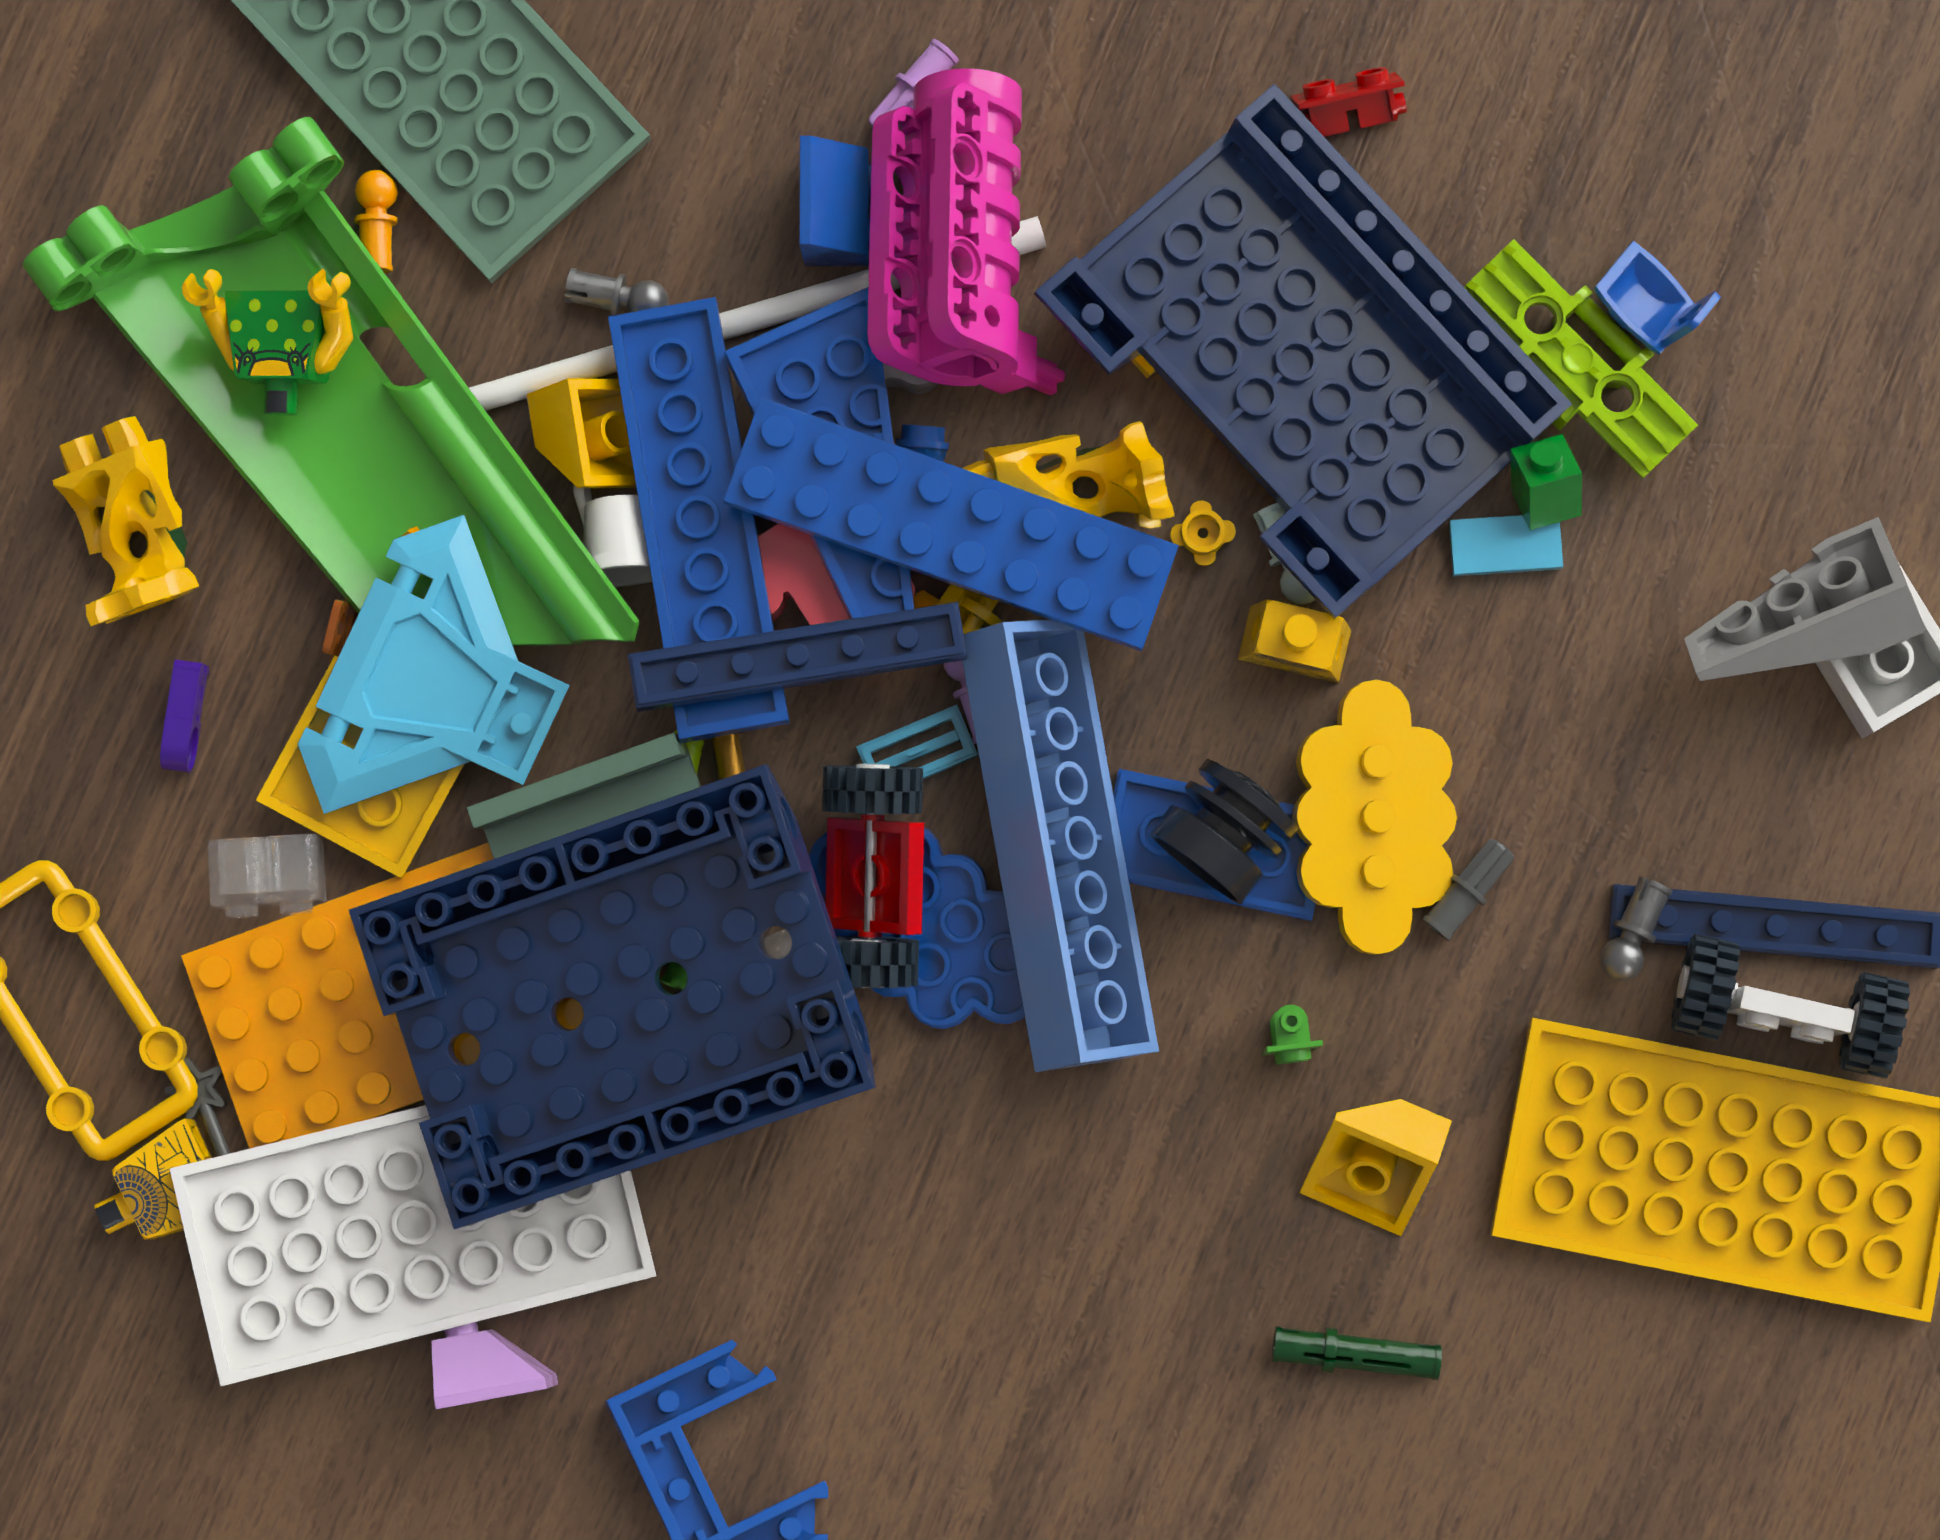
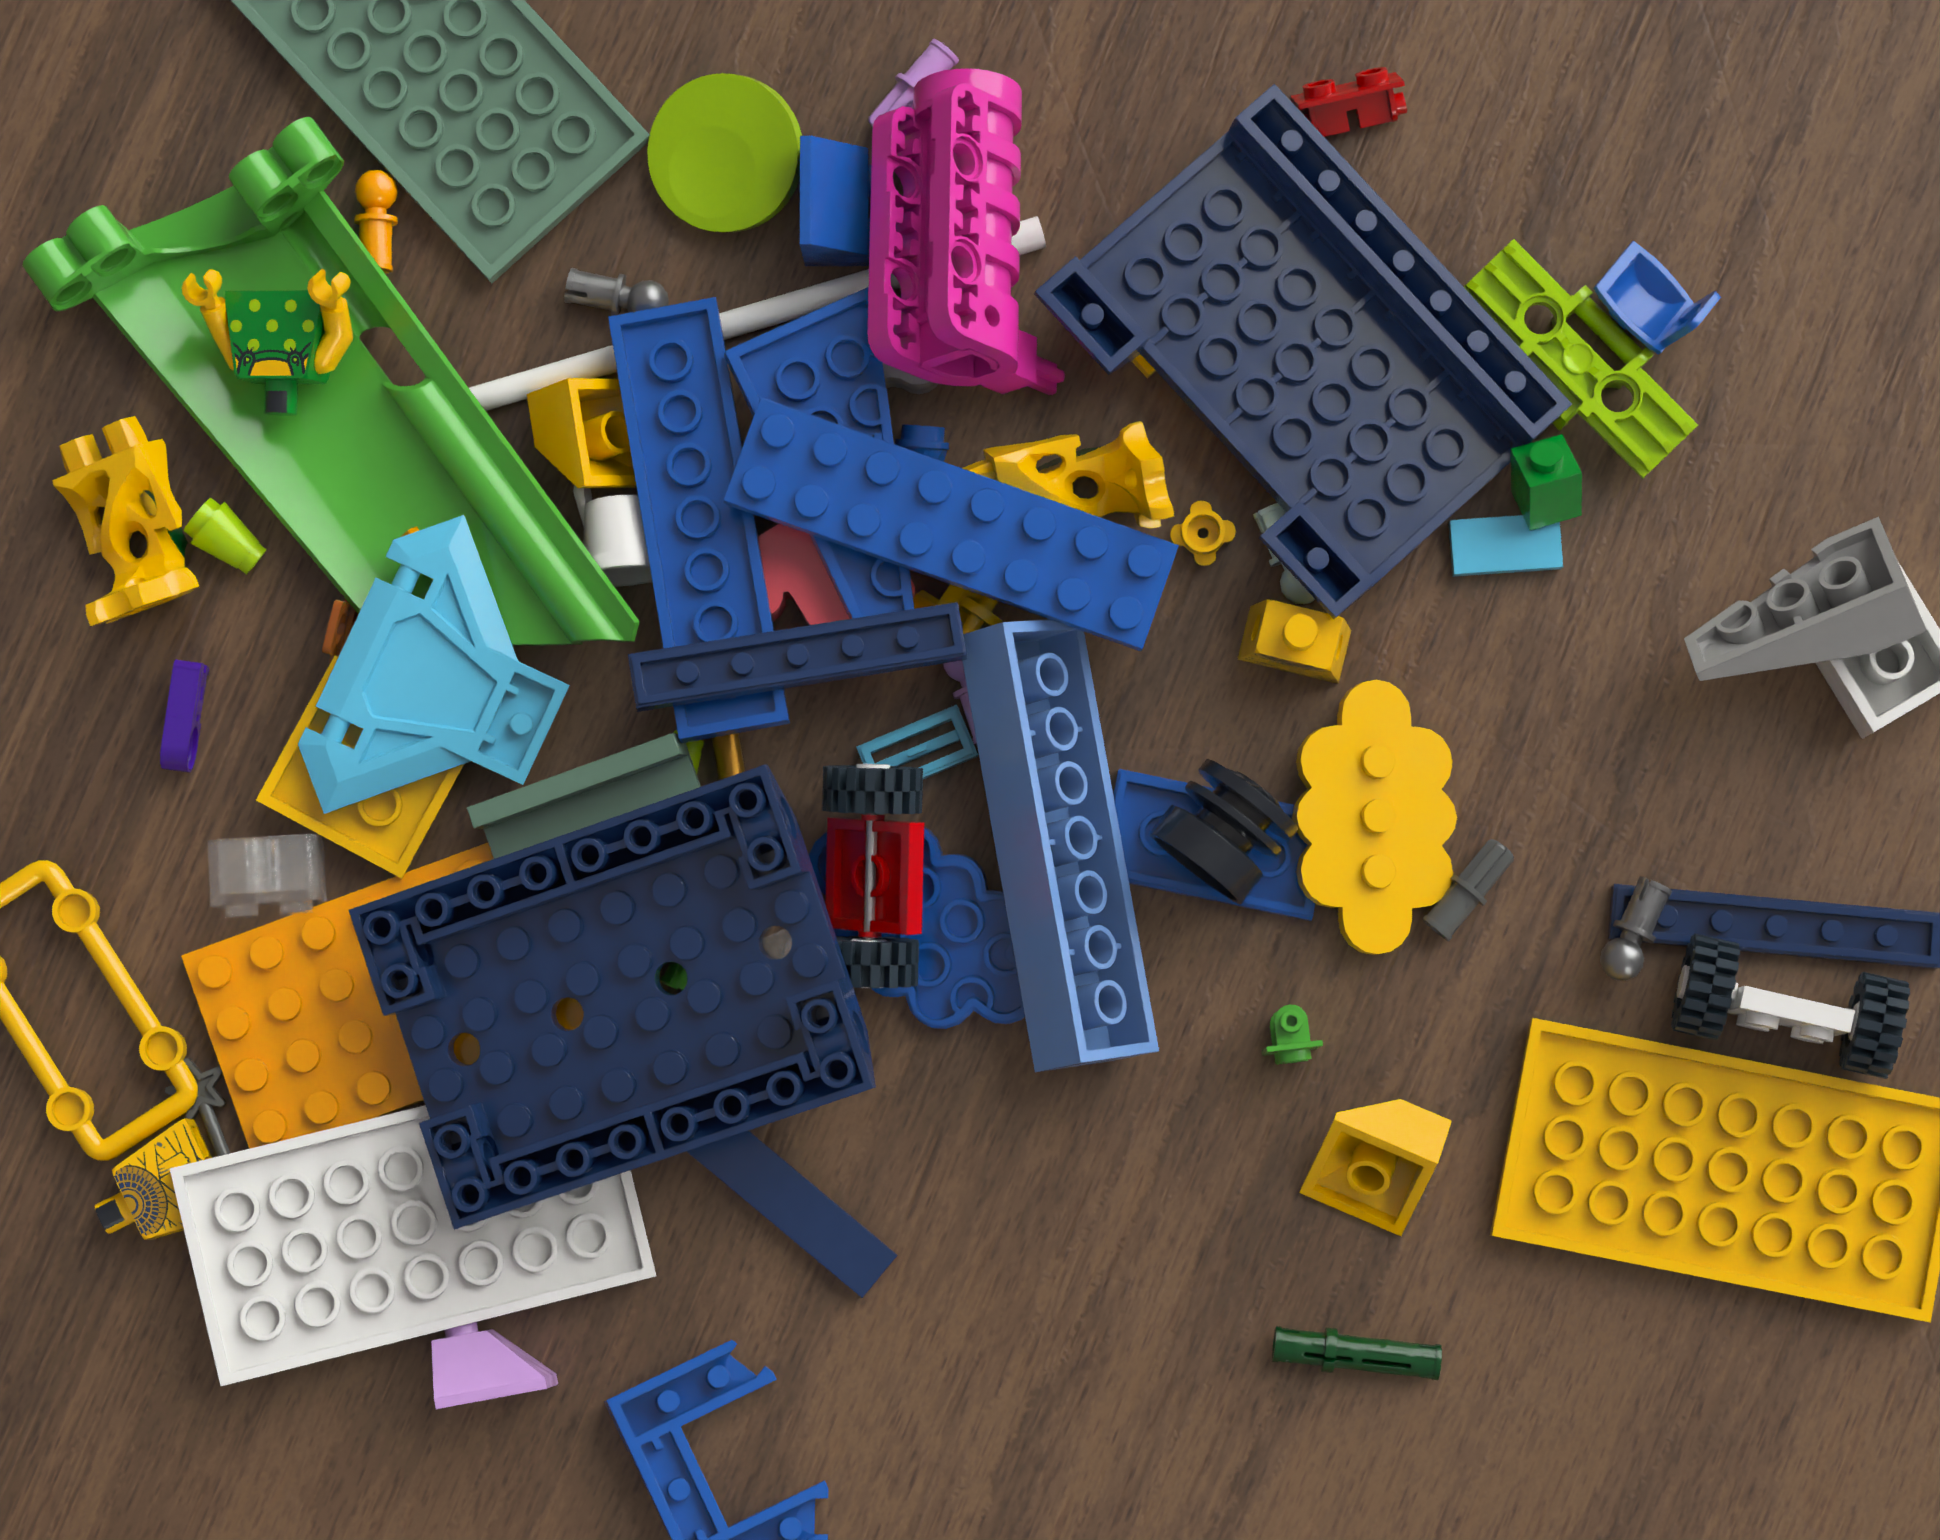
none -> lime cone [183,497,267,575]
none -> lime piece [647,73,802,233]
none -> dark blue tile [687,1130,898,1298]

